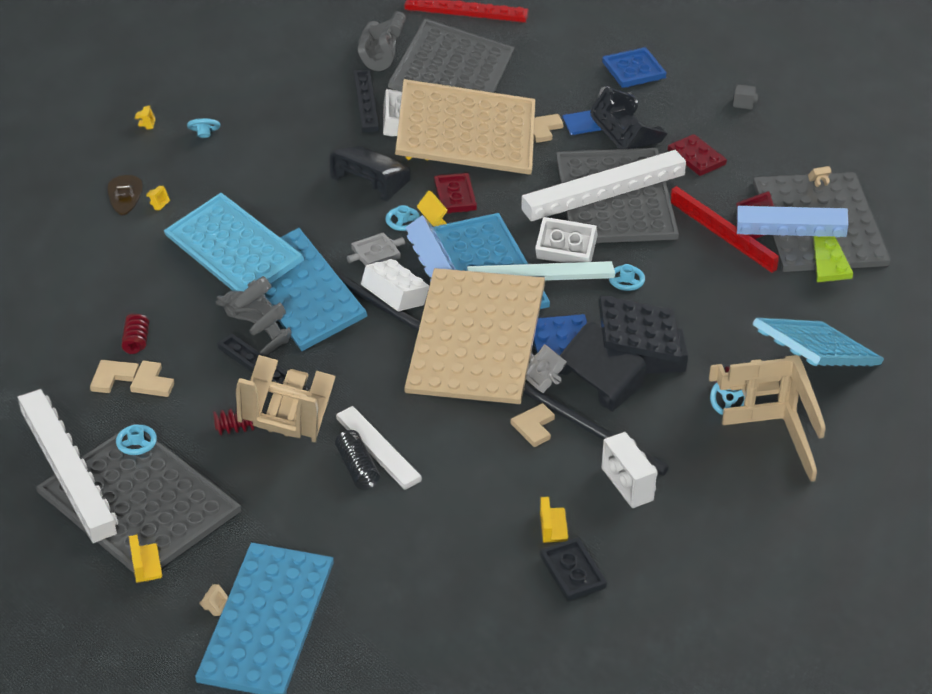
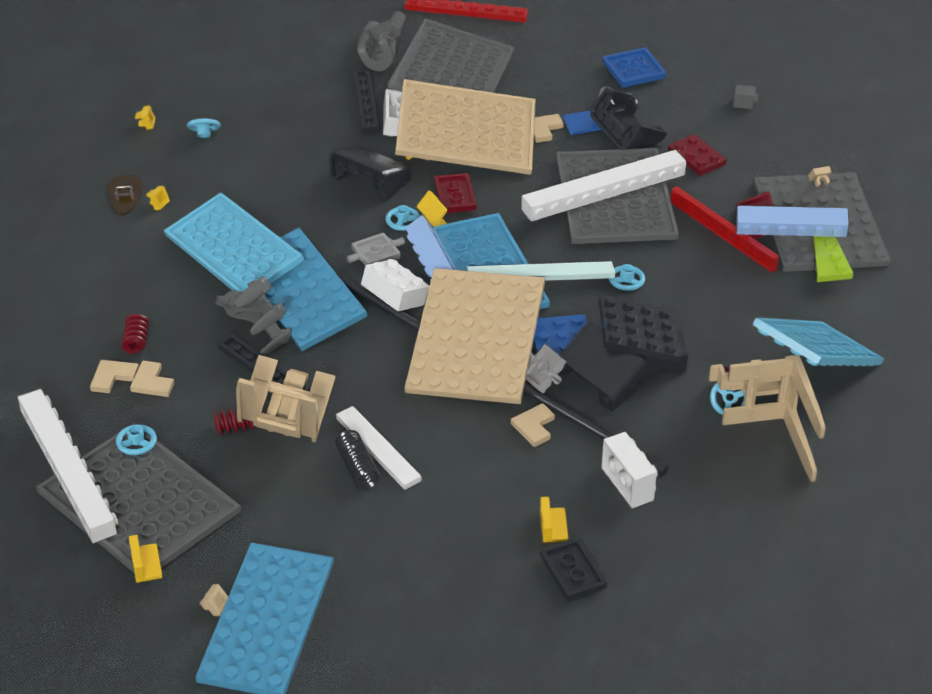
white brick [535,217,597,263] -> none

